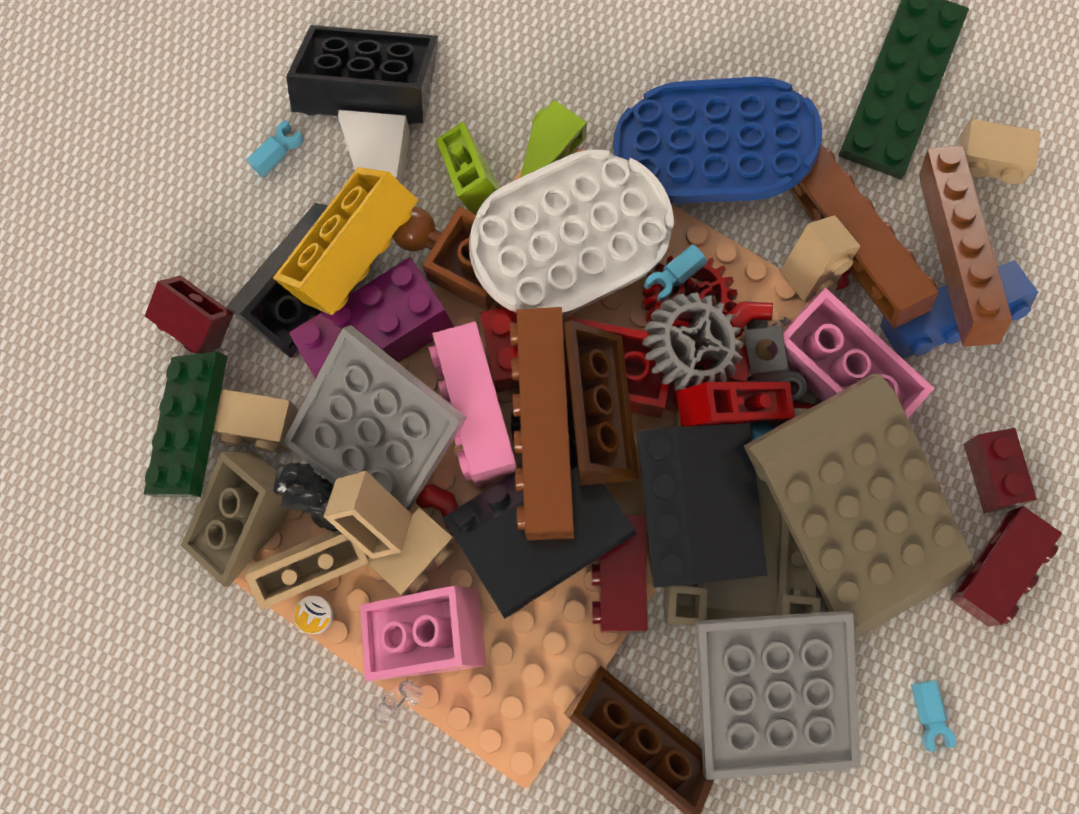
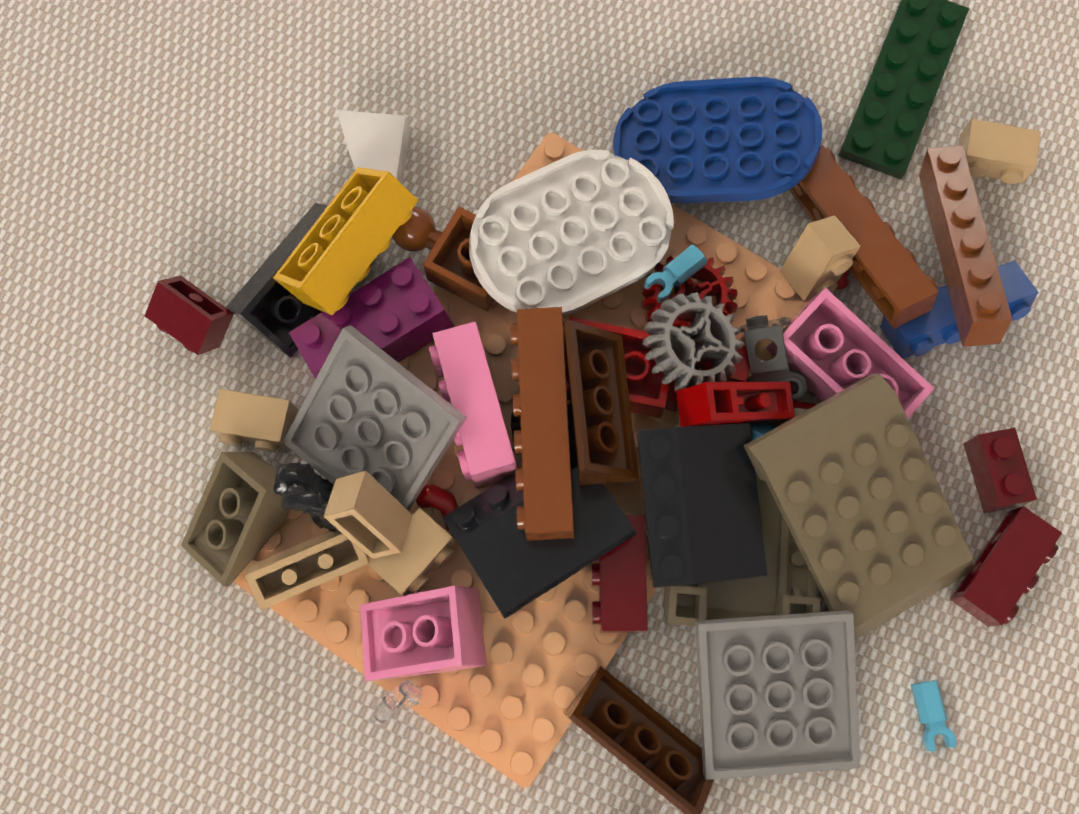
dark green plate [144,352,228,497] -> none
medium azure bar [246,120,304,177] -> none
black slope [286,25,438,124] -> none
tile [294,596,334,635] -> none
lime slope [436,121,500,215] -> none
red brick [480,308,519,392] -> none
lime slope [520,99,587,178] -> none
red arm [725,301,773,338] -> none

